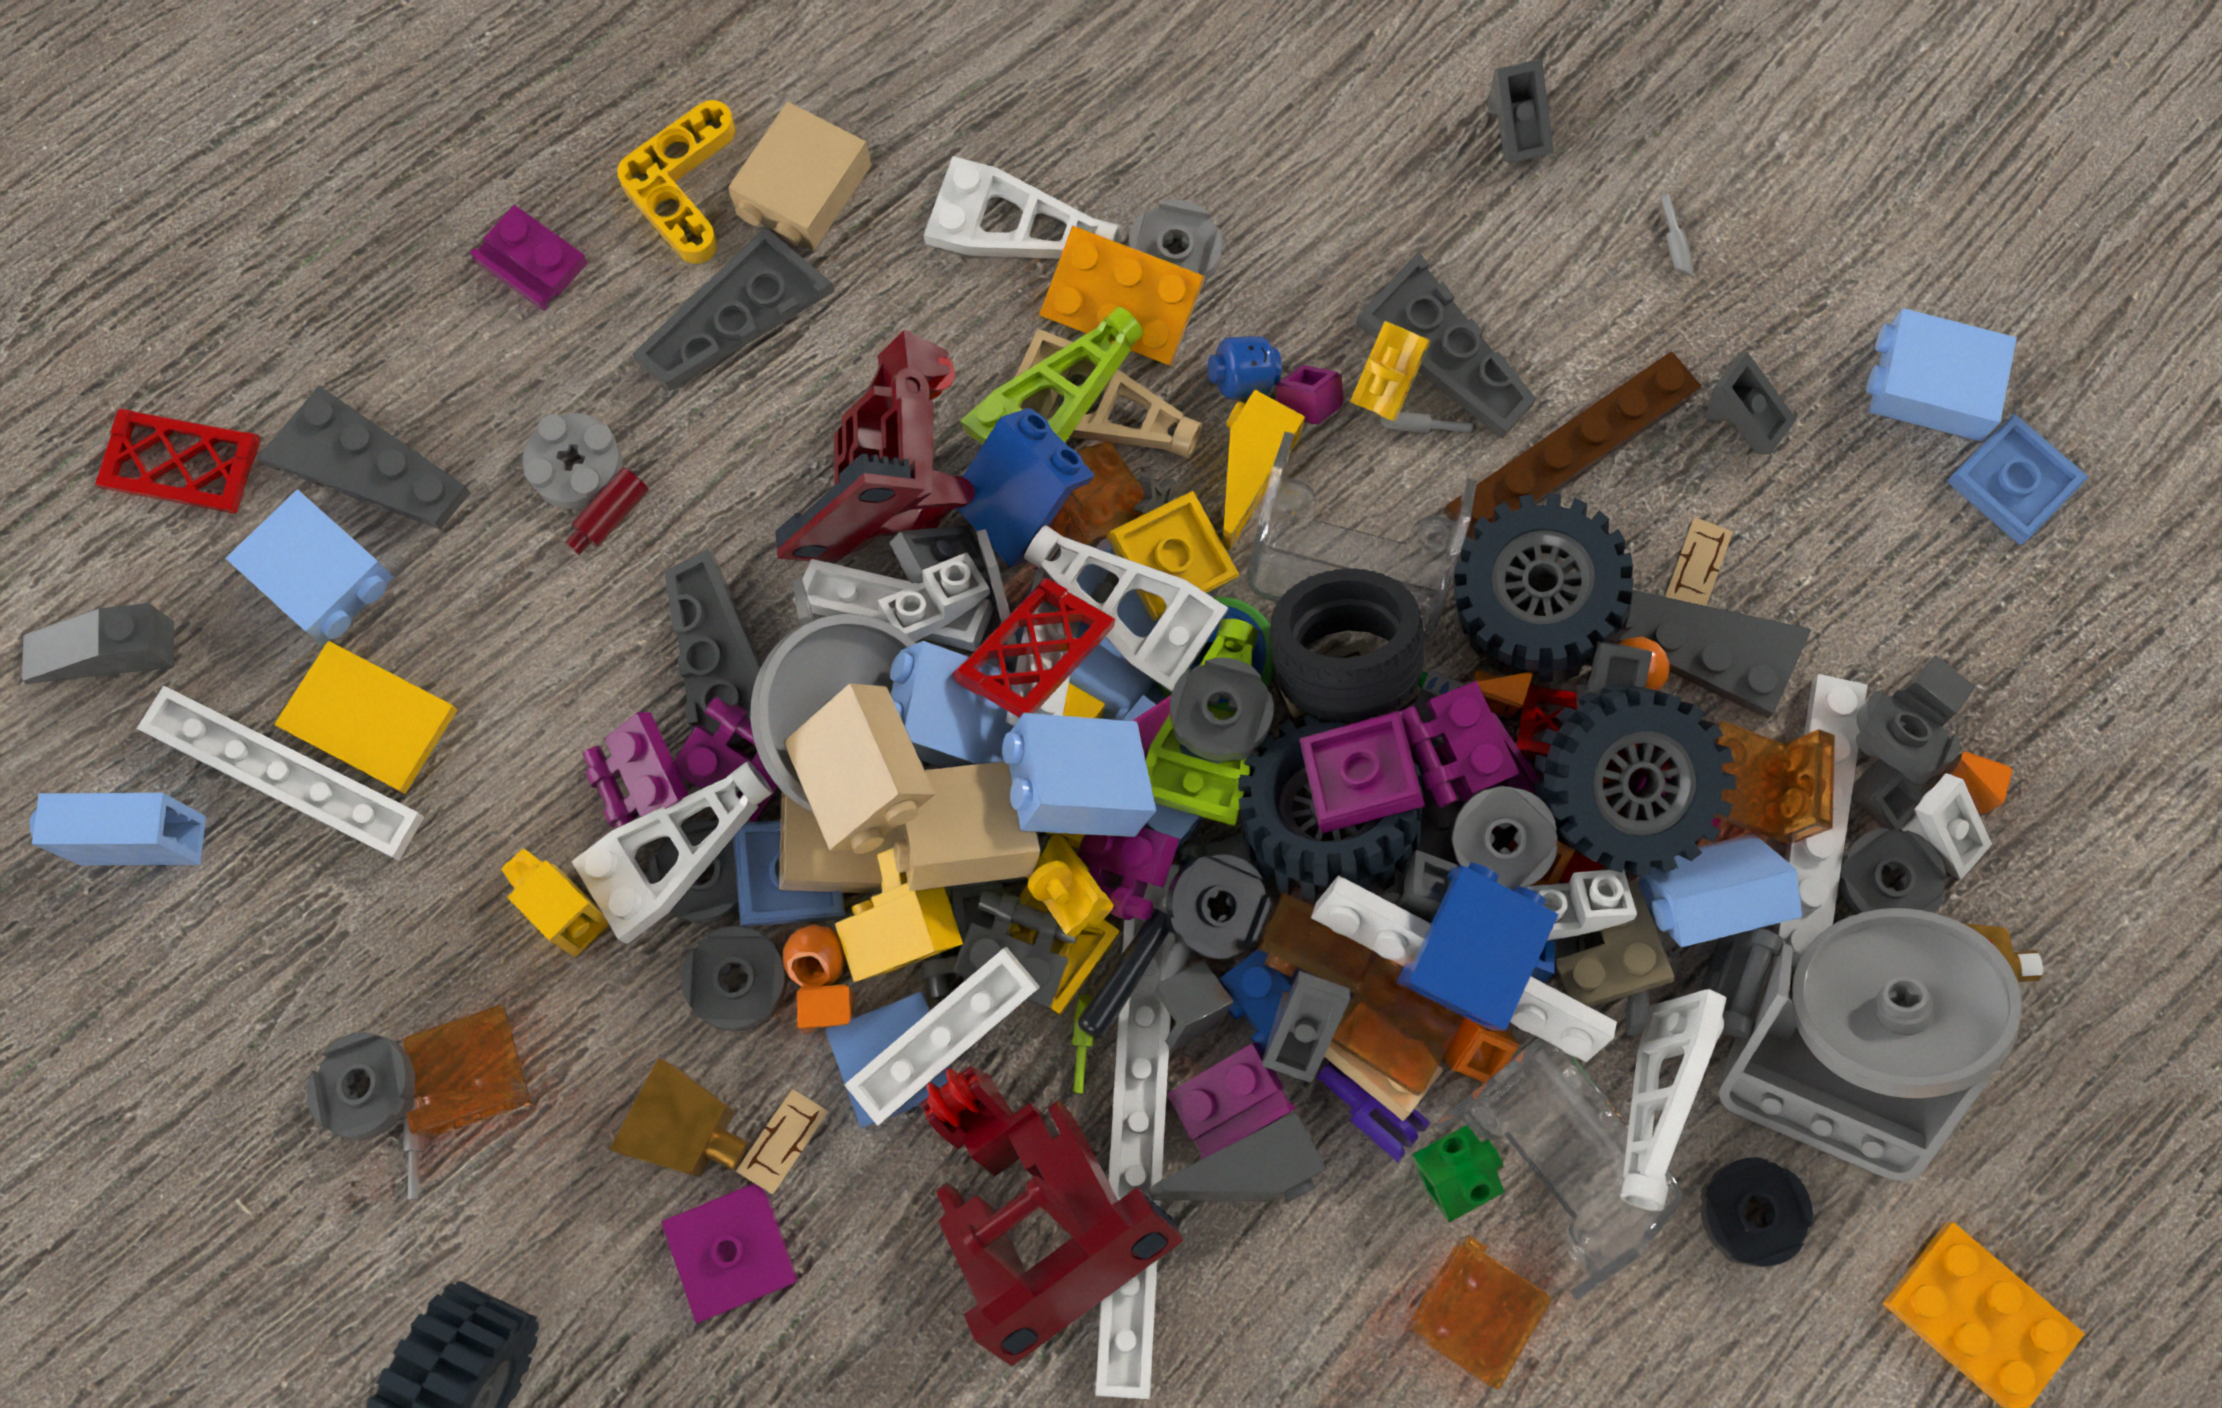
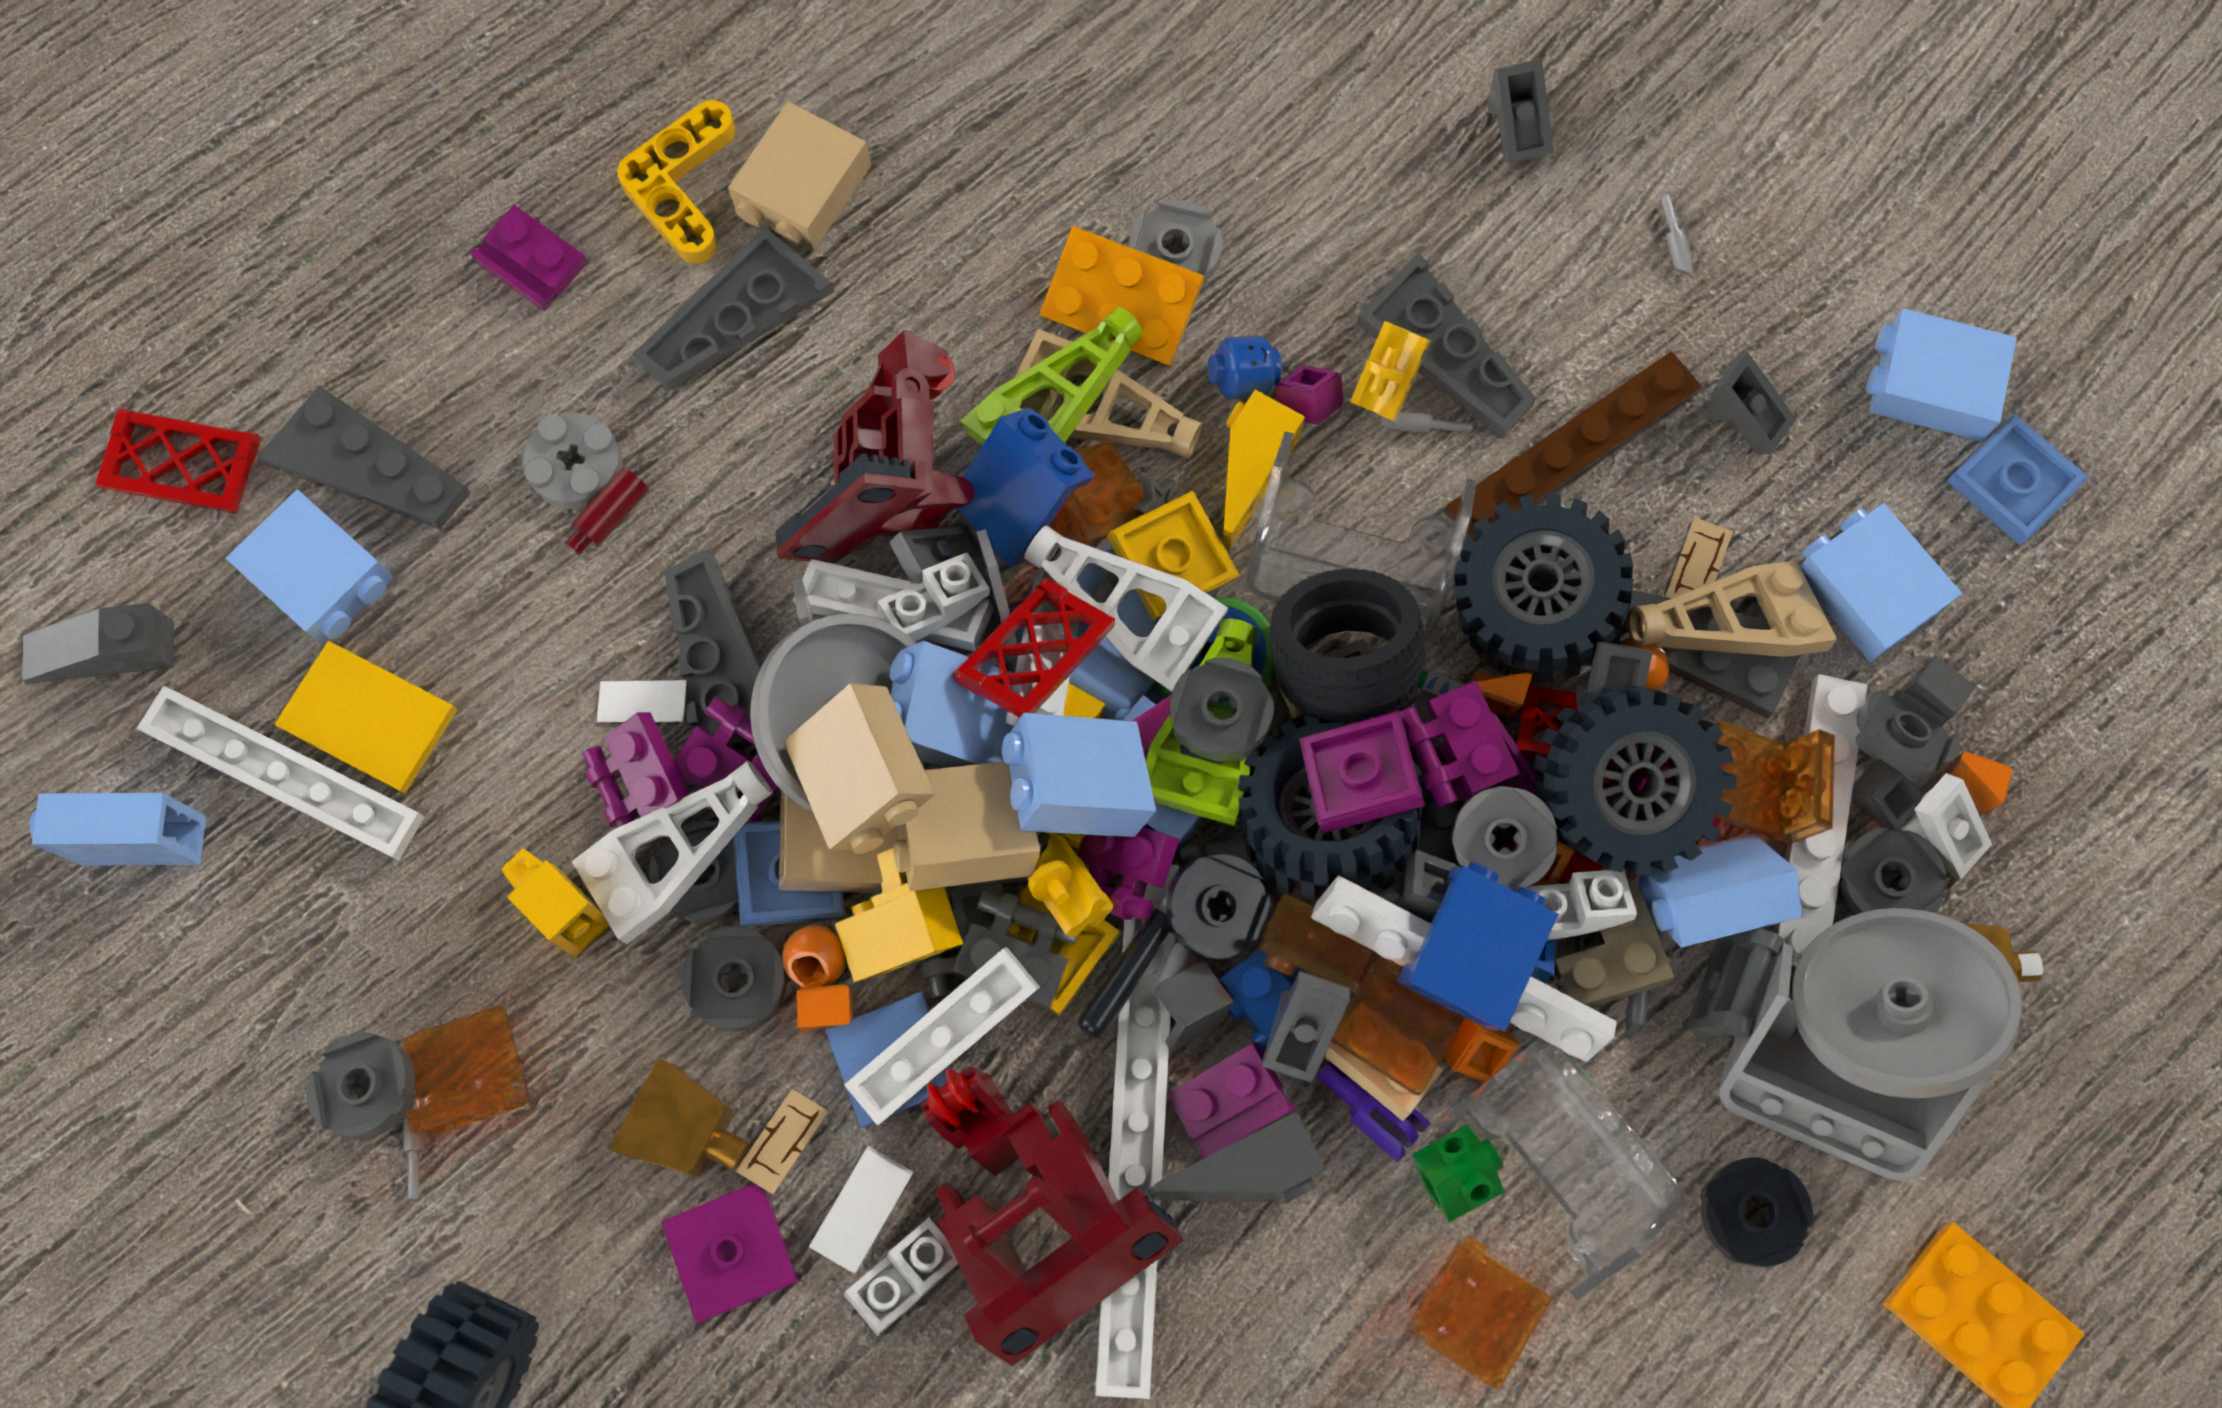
white plate [923,156,1120,259] -> none
lime piece [1072,994,1093,1094] -> none
white plate [1620,989,1727,1211] -> none
none -> white sticker [597,680,687,722]
none -> white slope [809,1145,913,1274]
none -> white slope [844,1218,958,1336]
none -> tan plate [1627,560,1837,657]
none -> light blue brick [1800,503,1963,663]

